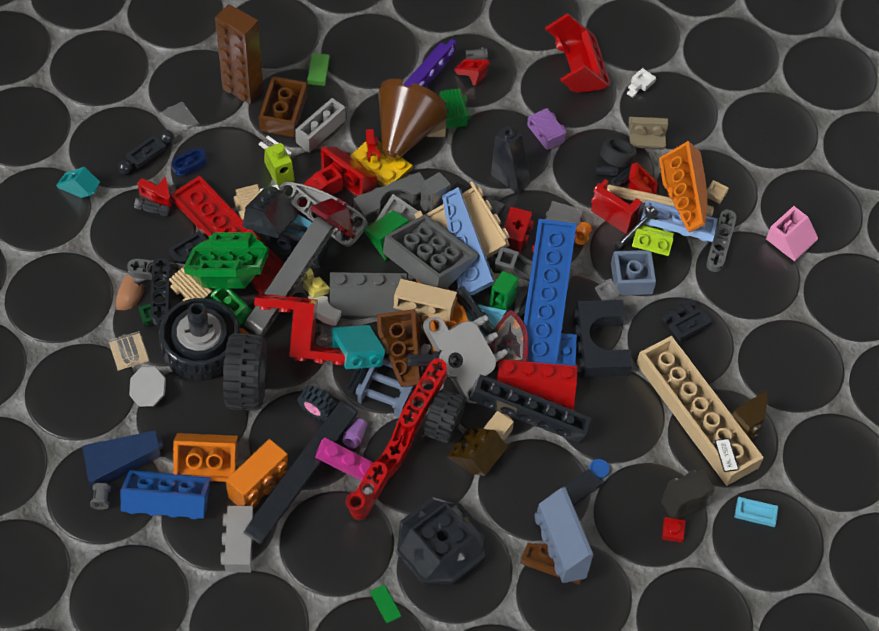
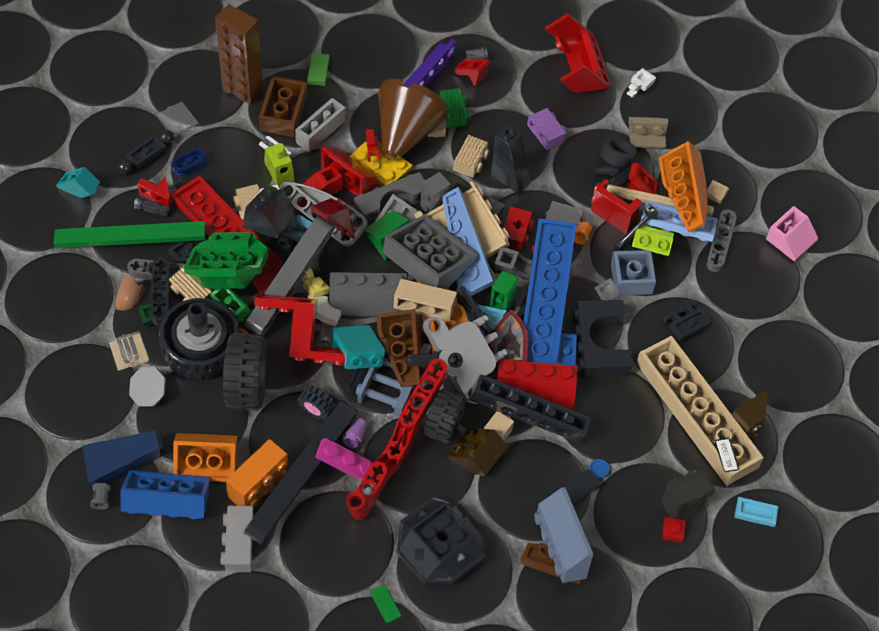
none -> green tile [54,221,206,248]
none -> tan brick [453,135,490,178]

